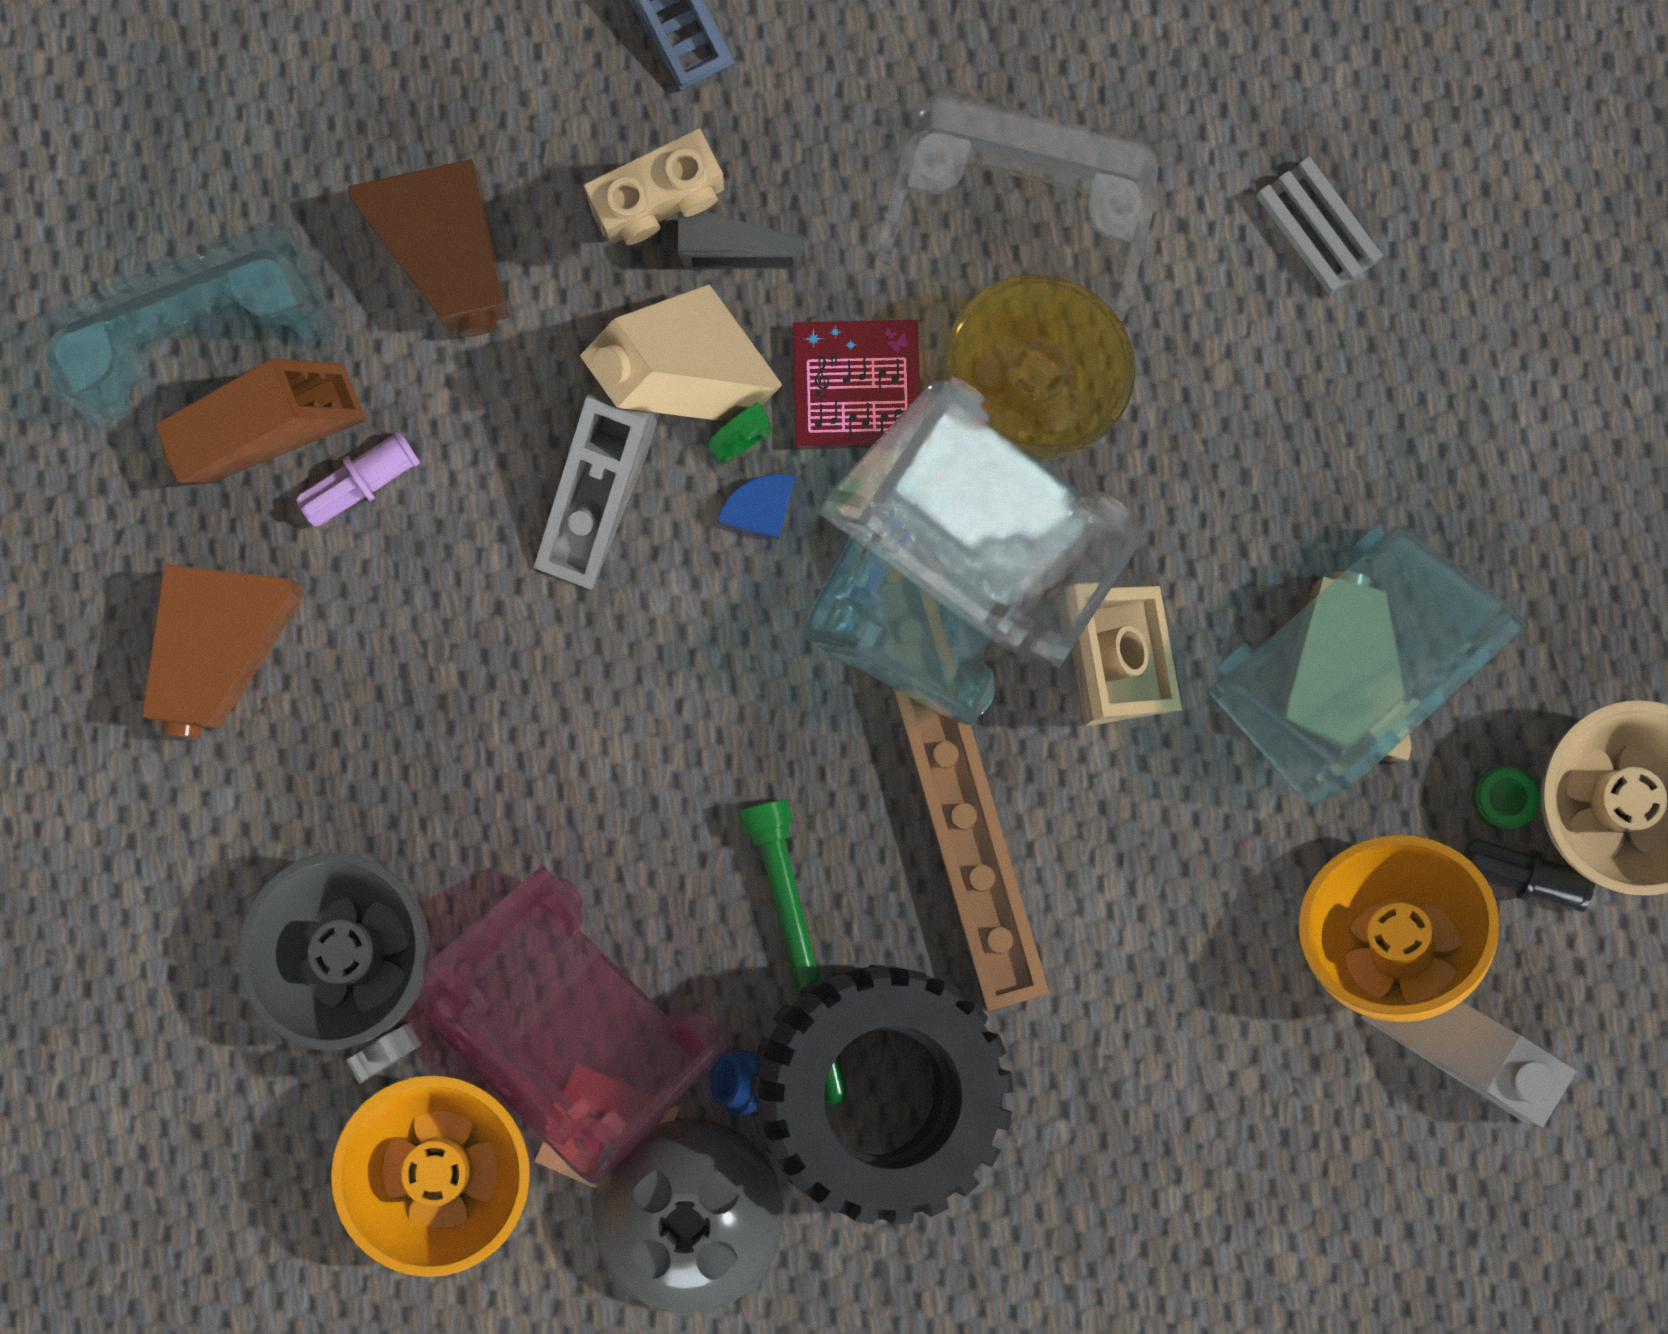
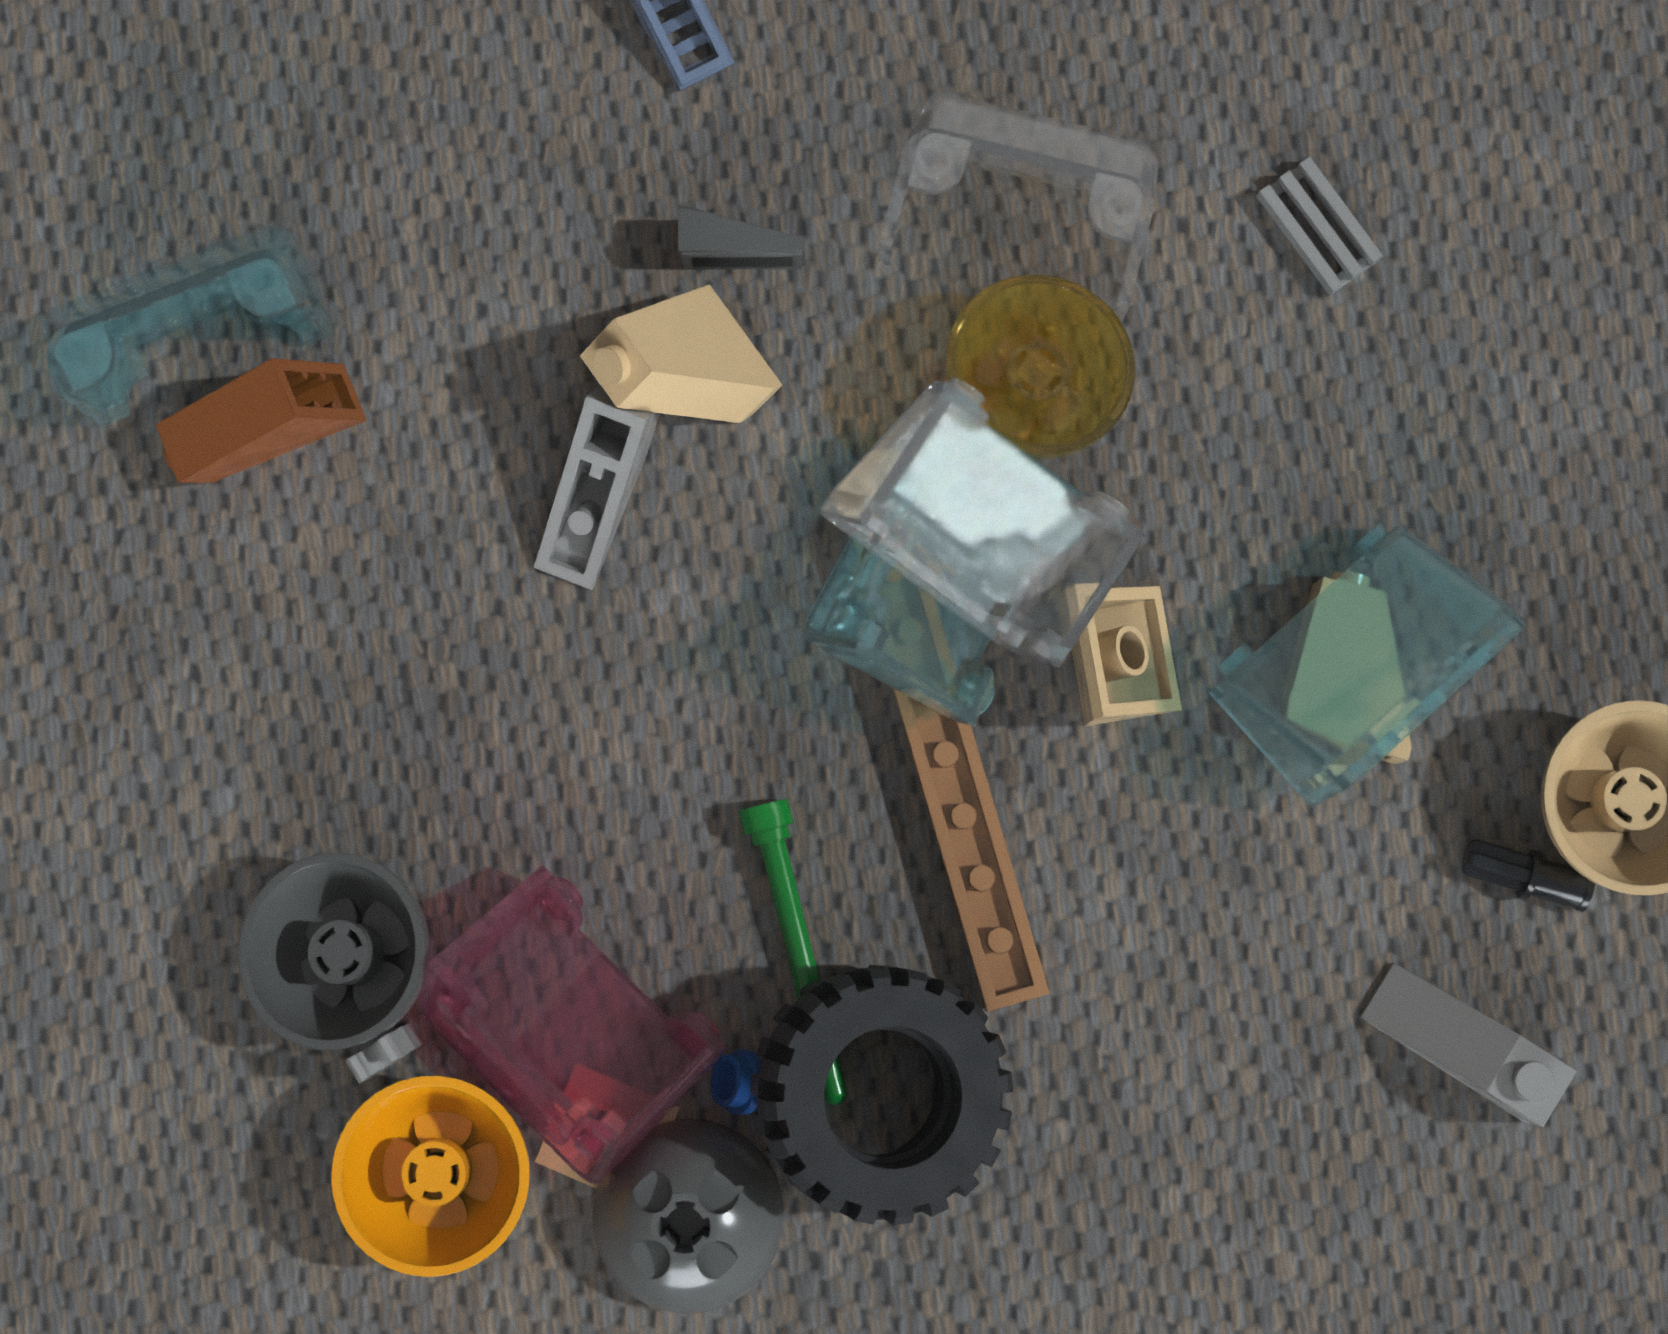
dark orange slope [142,564,304,739] -> none
lavender axle [296,429,420,527] -> none
reddish brown slope [348,159,510,337] -> none
tan plate [584,128,724,245] -> none
green tile [707,402,771,464] -> none
blue tile [717,474,795,539] -> none
dark red tile [793,320,922,450] -> none
light orange piece [1299,835,1499,1022] -> none
green tile [1472,765,1540,829] -> none

